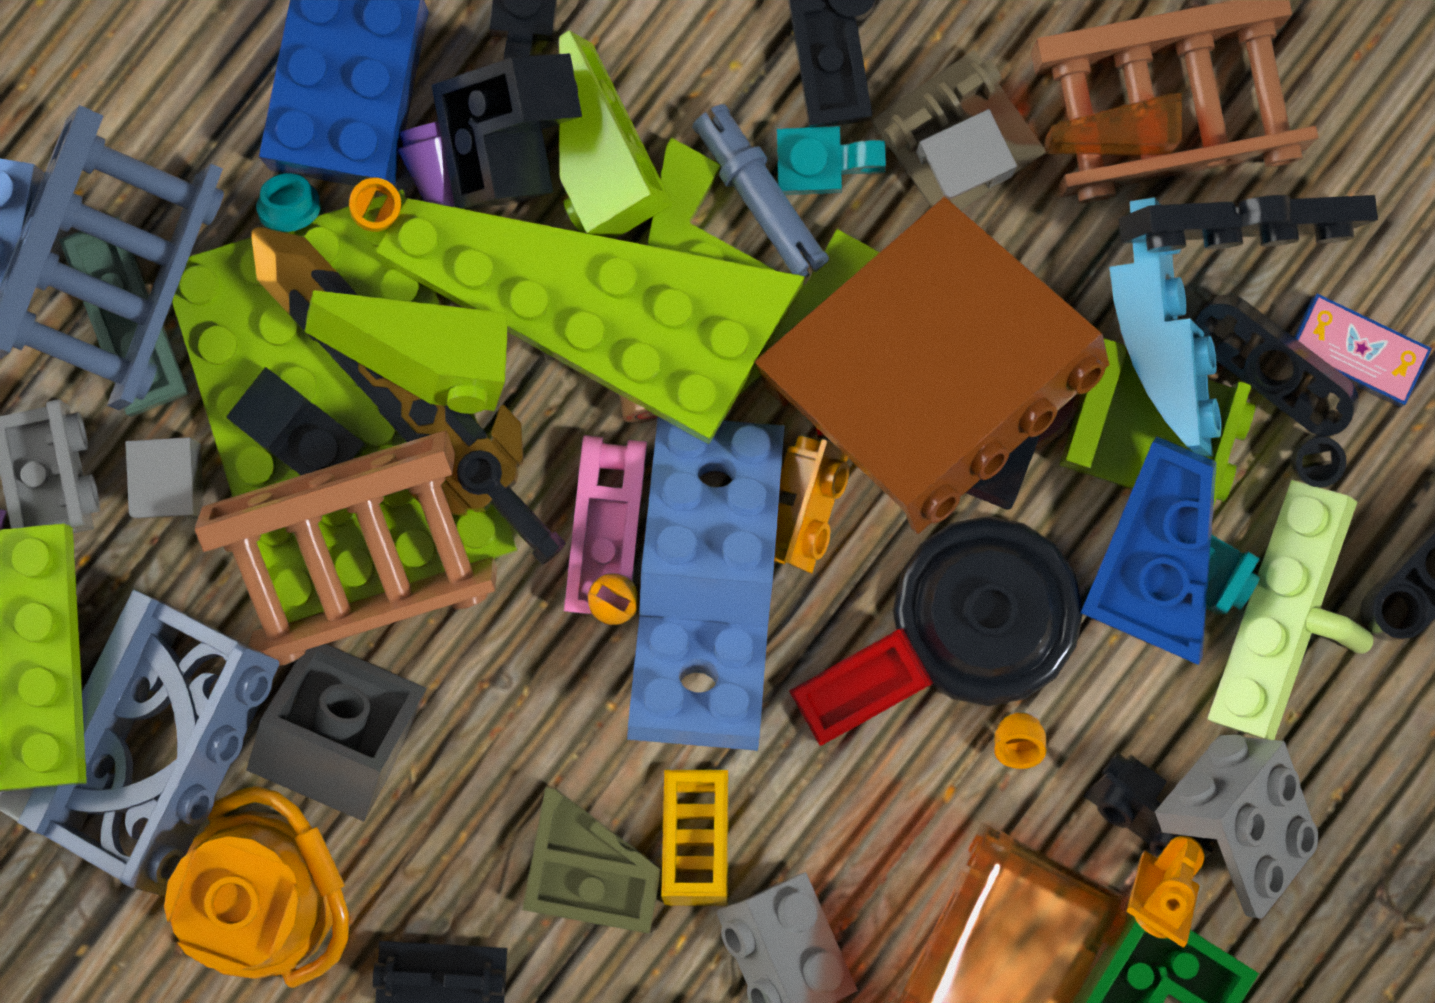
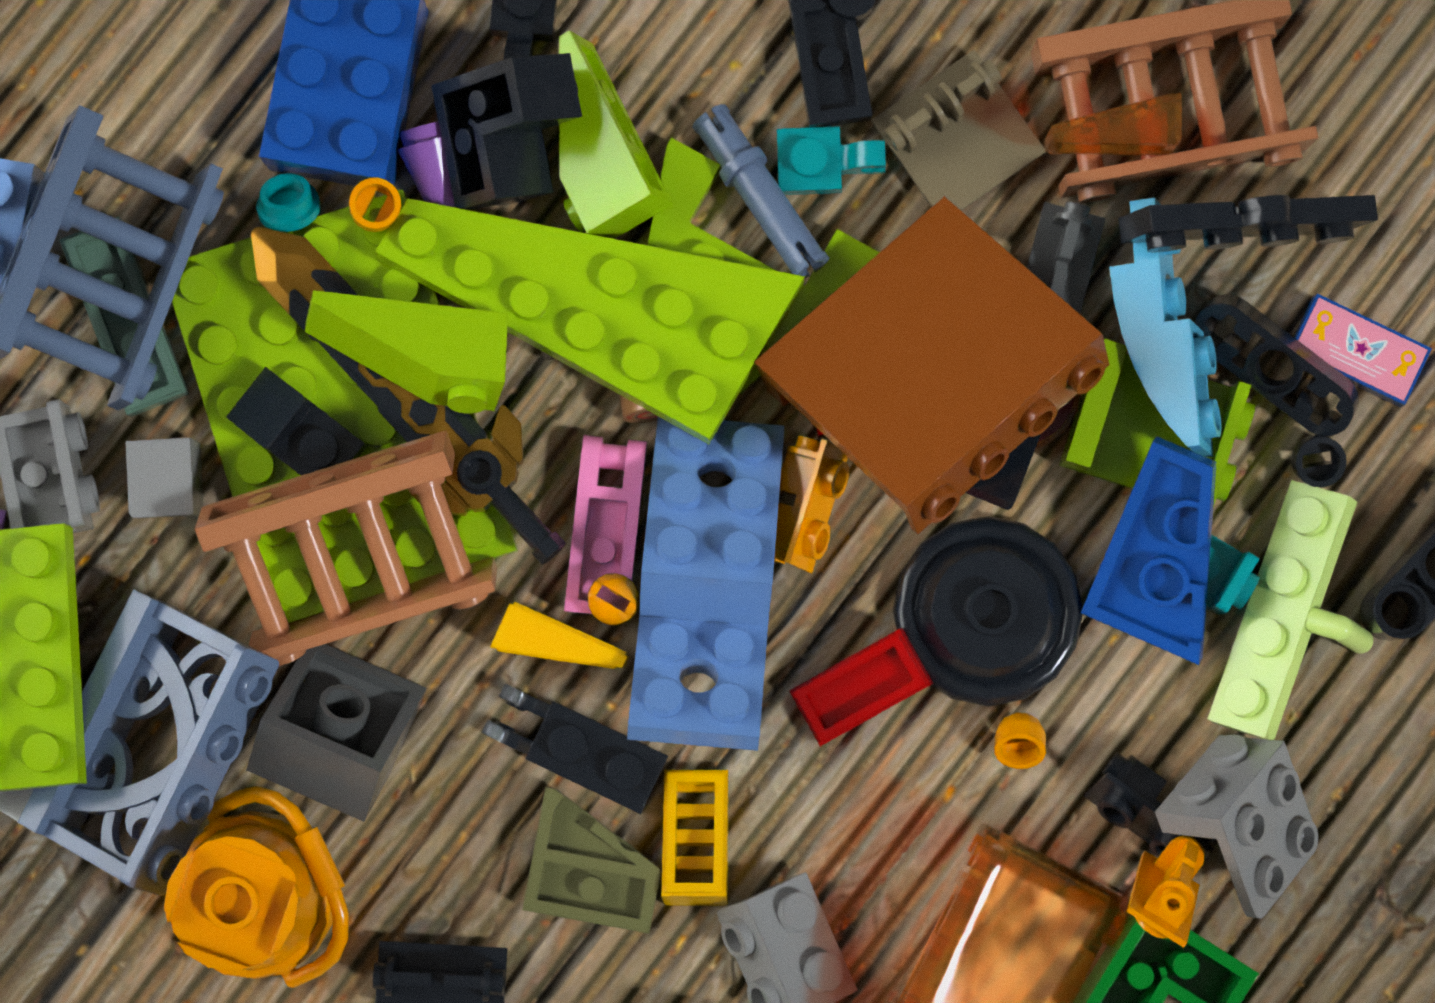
light grey panel [916,109,1017,199] -> none
none -> black hinge [481,684,668,814]
none -> yellow slope [490,601,630,669]
none -> dark grey hinge [1027,202,1106,314]

